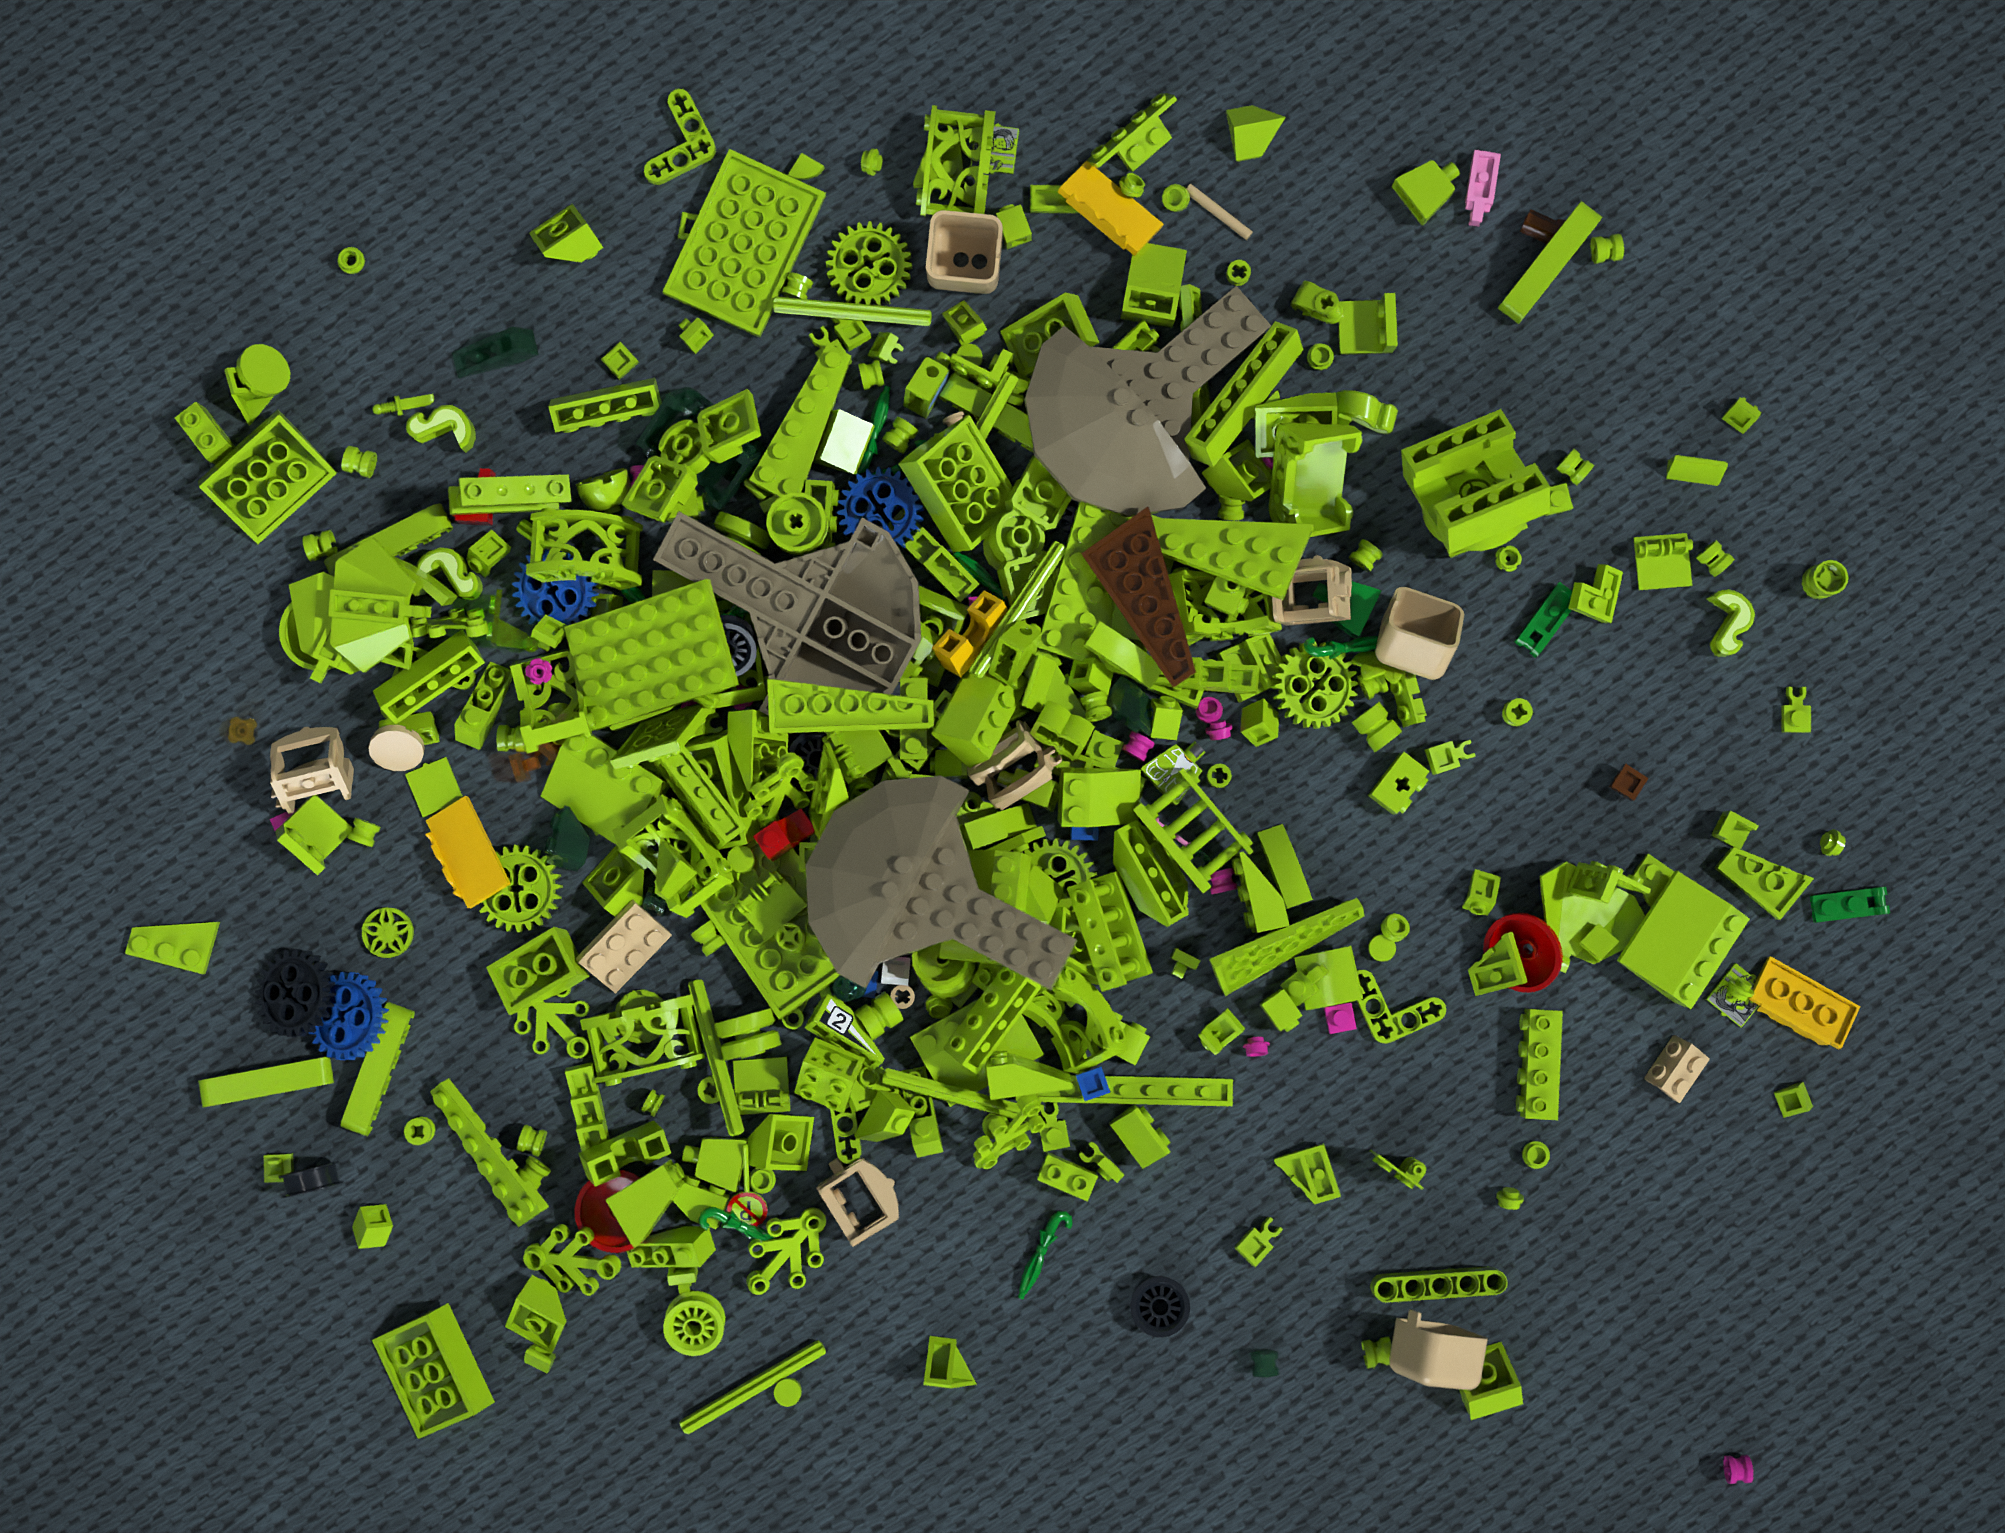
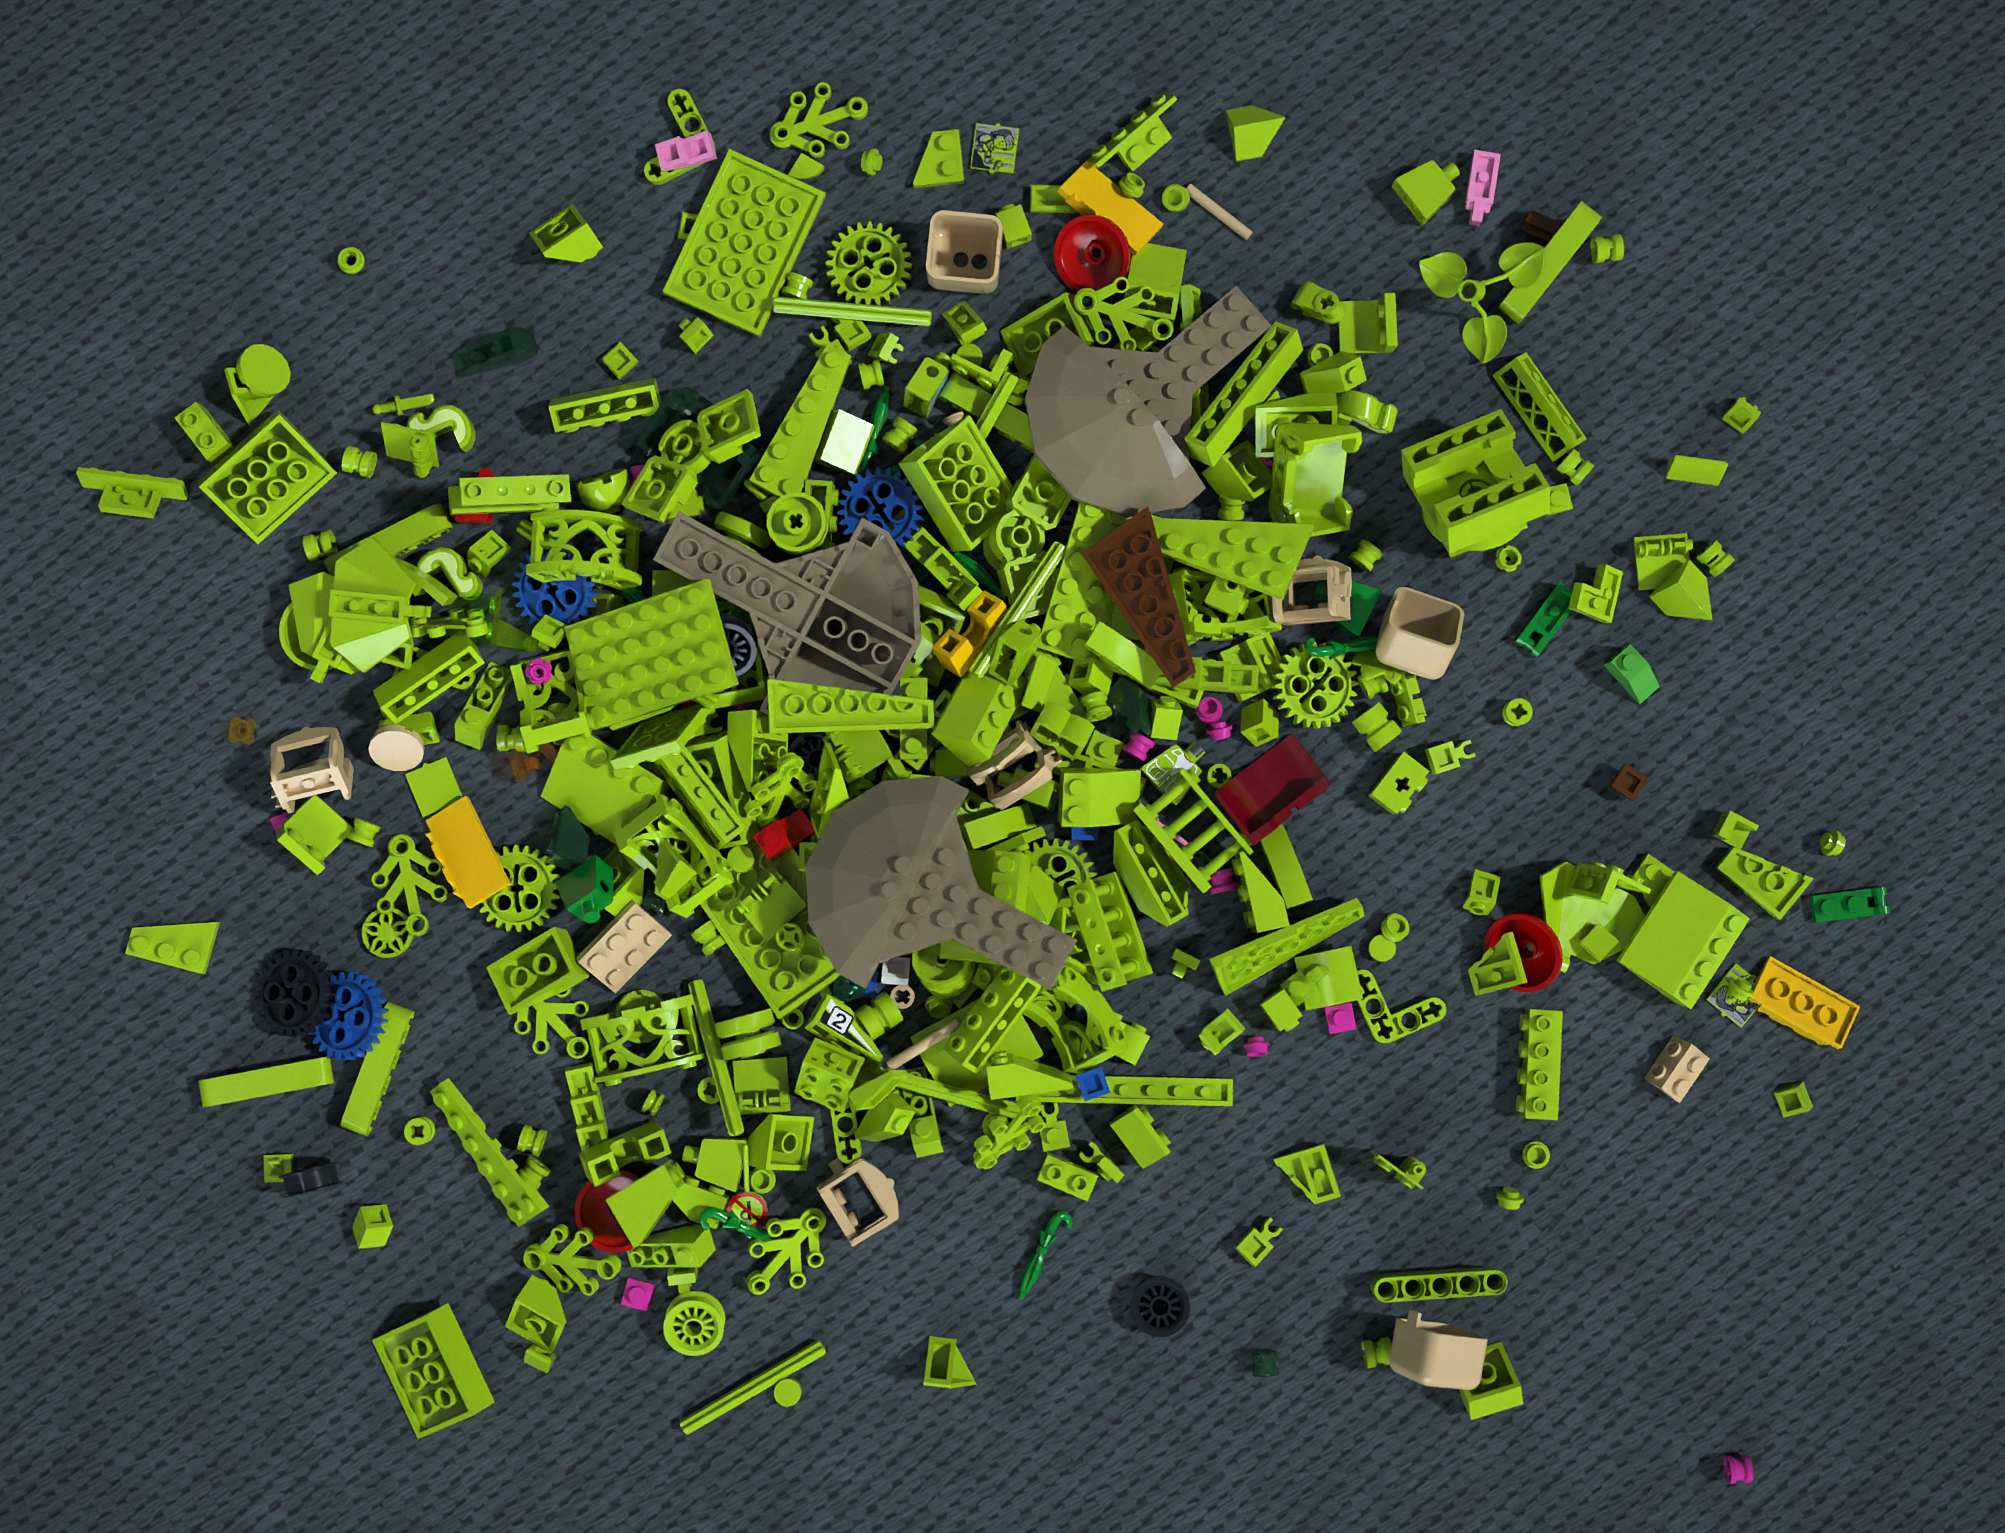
lime fence [916,105,996,216] -> none
lime bush [1226,260,1251,286] -> none
lime animal [1706,589,1755,657] -> none
lime plate [1781,687,1811,733] -> none
lime wheel [1802,560,1848,599] -> none
none -> lime bracket [76,467,188,519]
none -> lime plant [371,834,448,936]
none -> lime hinge [381,422,439,478]
none -> green torso [556,855,613,923]
none -> dark pink plate [621,1277,655,1311]
none -> bright pink slope [655,131,717,171]
none -> lime plant [770,82,868,158]
none -> lime slope [848,1070,908,1110]
none -> tan bar [886,1018,960,1070]
none -> lime tile [946,576,983,611]
none -> red dish [1054,214,1131,292]
none -> lime plant [1074,276,1174,351]
none -> dark red panel [1215,734,1332,846]
none -> lime slope [1300,351,1367,394]
none -> lime plant [1419,243,1545,363]
none -> lime fence [1492,352,1587,462]
none -> bright green slope [1604,644,1660,704]
none -> lime slope [1648,559,1712,620]

